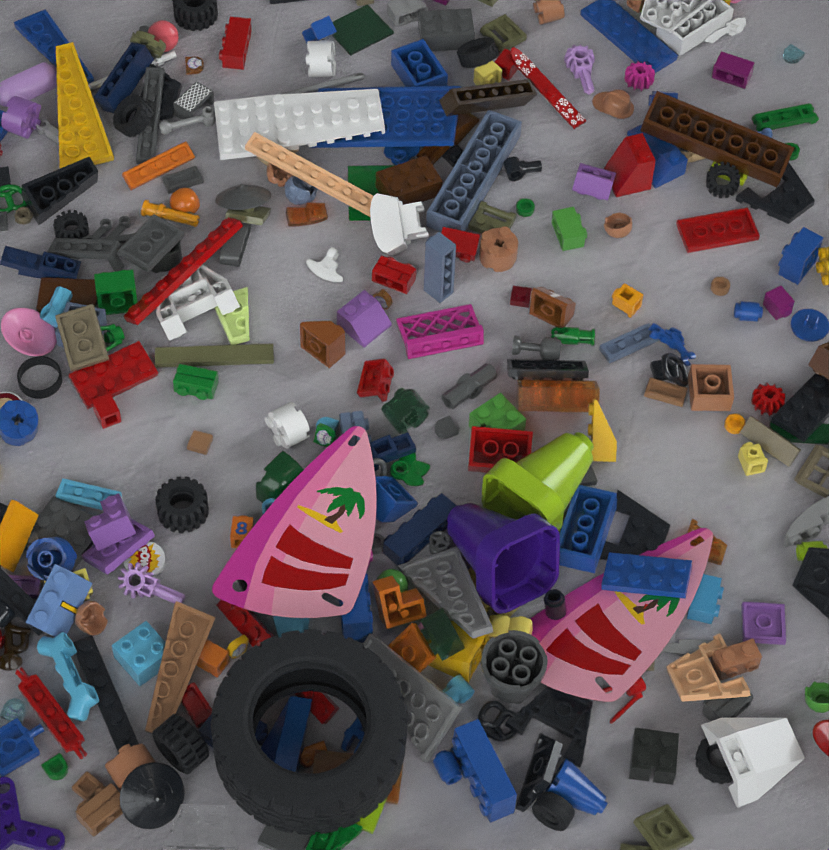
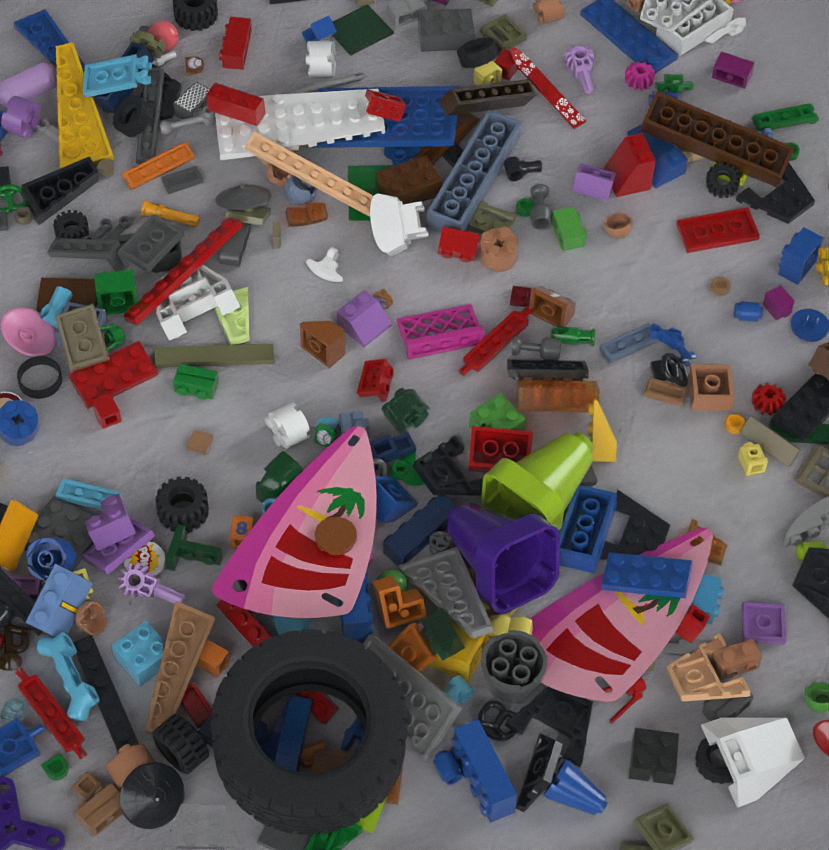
dark blue slope [0,246,81,279] -> none
orange hair [170,188,200,213] -> none
yellow tile [226,635,249,659] -> none
red brick [372,255,416,294] -> none
dark grey tile [372,533,385,555] -> none
blue brick [391,39,448,87] -> none
sand blue brick [424,232,456,303] -> none
dark grey tile [435,415,459,439] -> none
dark grey piece [442,363,497,409] -> none
black tyre [532,791,575,831] -> none
black brick [544,589,567,620] -> none
nougat piece [592,89,634,119] -> none
light orange brick [612,283,643,318] -> none
clear light blue tile [783,44,805,64] -> none
none -> medium azure tile [83,54,152,97]
none -> dark tan tile [96,159,113,178]
none -> dark green bracket [165,524,222,571]
none -> red brick [206,83,266,126]
none -> dark tan tile [272,222,281,249]
none -> dark orange tile [315,517,357,555]
none -> red bracket [365,89,406,122]
none -> black wing [413,436,483,496]
none -> red plate [459,306,533,376]
none -> dark grey piece [530,184,552,230]
none -> green plate [655,74,693,92]
none -> red brick [675,604,710,643]

